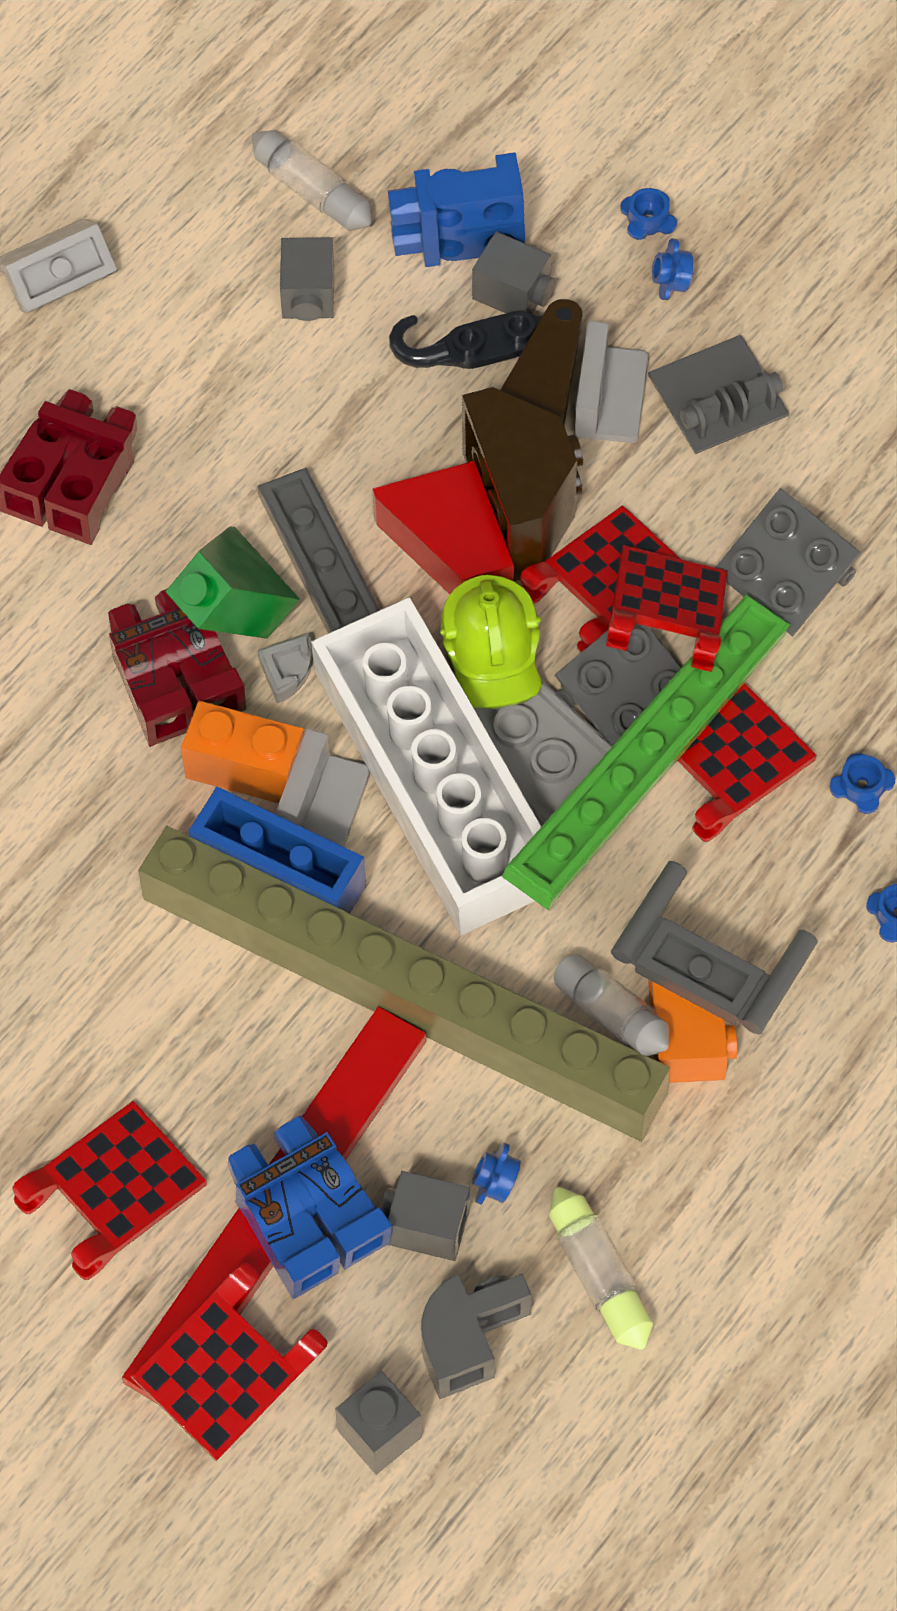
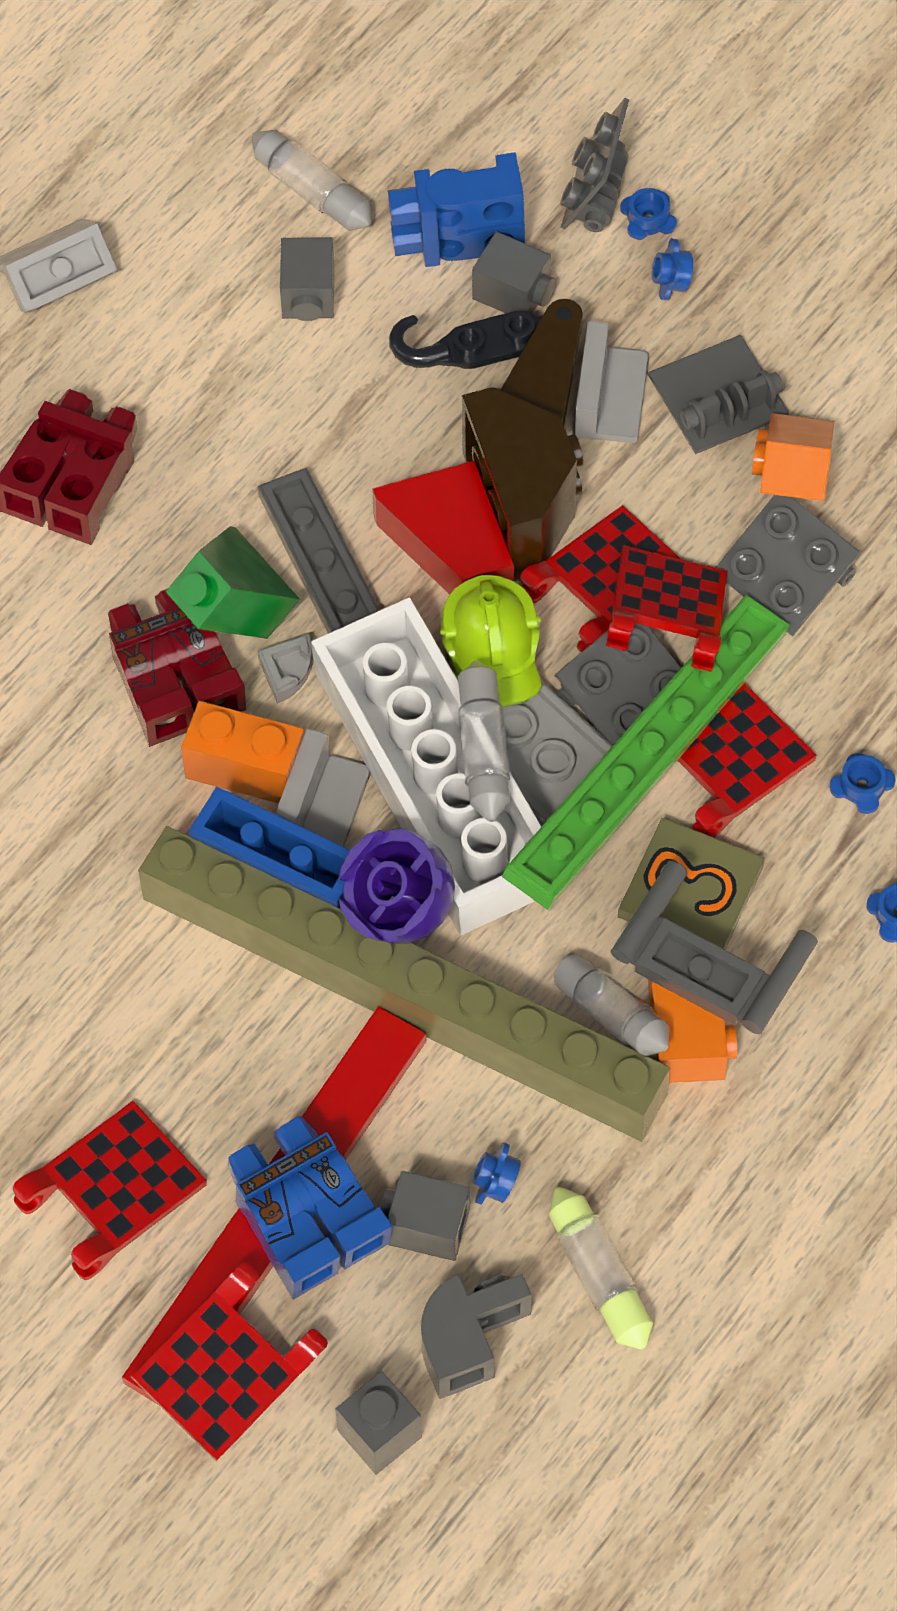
none -> dark purple cylinder [339,828,455,944]
none -> piece [458,661,510,822]
none -> dark grey hinge [560,98,629,232]
none -> olive tile [618,818,765,950]
none -> orange brick [752,413,834,501]

